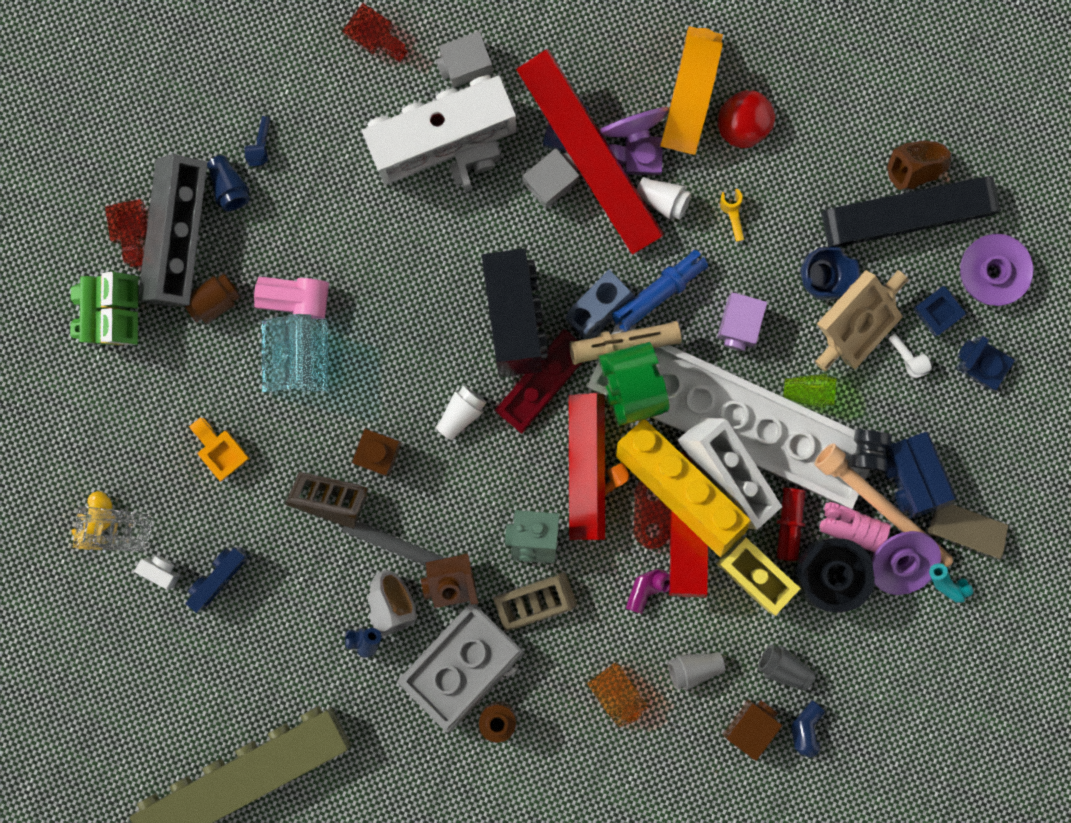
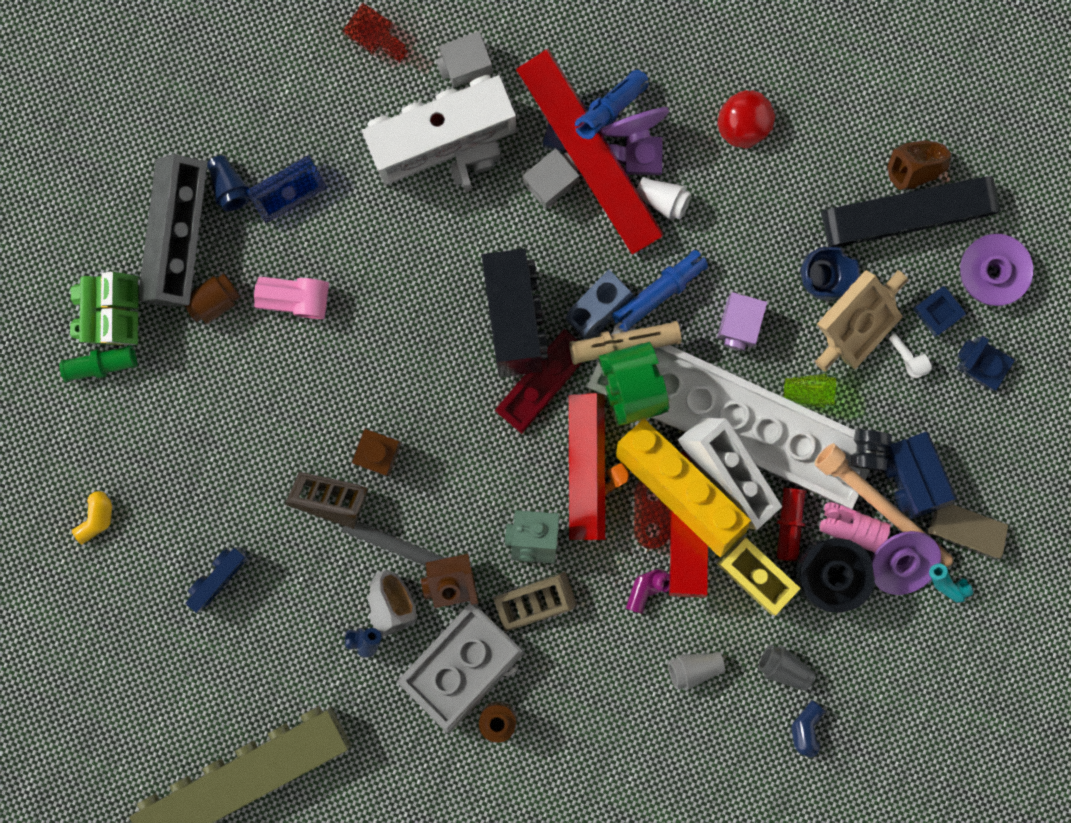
clear slope [72,505,153,551] -> none
clear red plate [105,199,147,268] -> none
white plate [134,555,181,589] -> none
light orange plate [189,417,250,482] -> none
dark blue hand [245,116,271,166] -> none
clear light blue bracket [262,314,328,393] -> none
white cone [436,385,486,440] -> none
clear orange bracket [587,662,648,727] -> none
light orange arch [660,26,723,155] -> none
yellow hand [720,189,744,242] -> none
reddish brown brick [722,699,782,761] -> none
none -> green pin [59,345,138,383]
none -> clear blue brick [246,155,328,224]
none -> blue pin [575,70,649,139]

